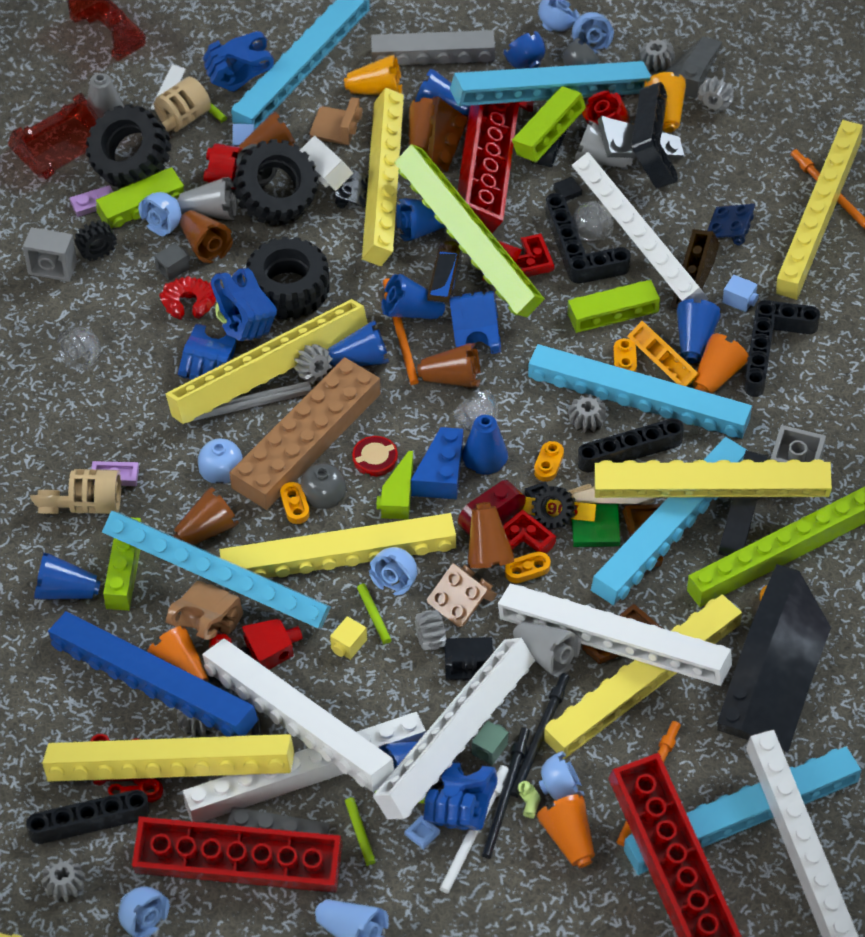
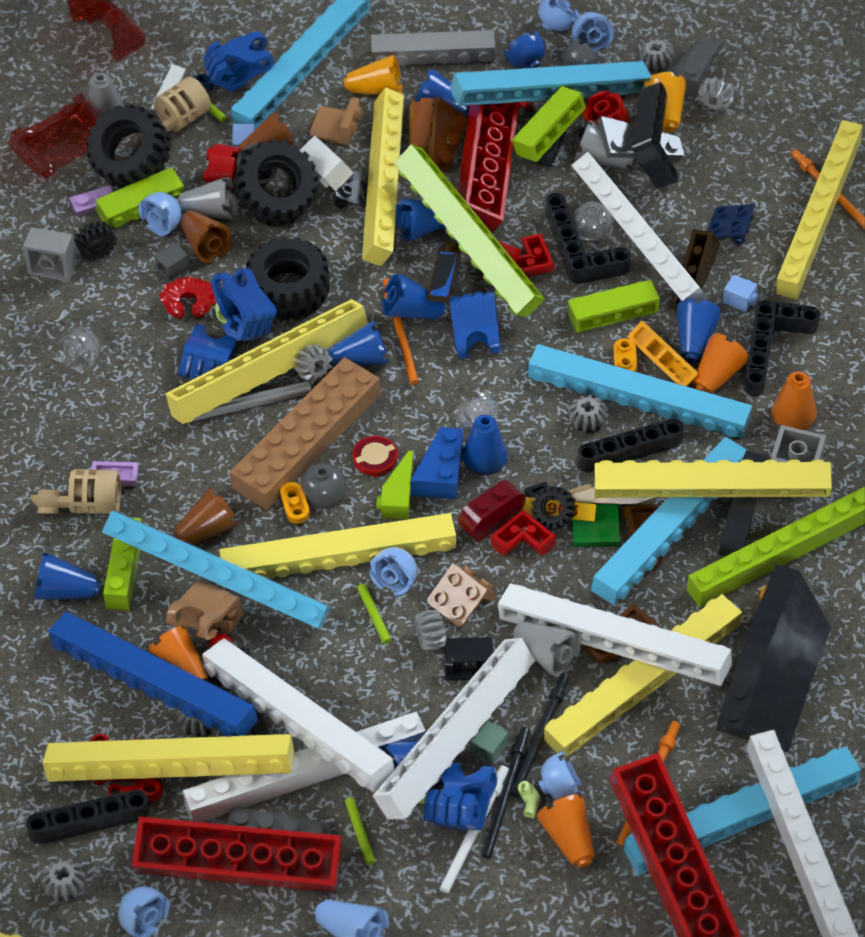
light blue cylinder [198,438,243,484] -> none
red torso [242,619,303,670] -> none
light yellow brick [330,616,367,660] -> none
light blue tile [405,815,440,849] -> none
dark orange cone [417,343,480,388] -> none
dark orange cone [467,502,514,568] -> none
light orange plate [505,552,551,583] -> none
light orange plate [534,441,564,482] -> none
black tile [553,176,582,201] -> none
none -> dark blue plate [195,74,214,91]
none -> orange cone [772,372,817,430]

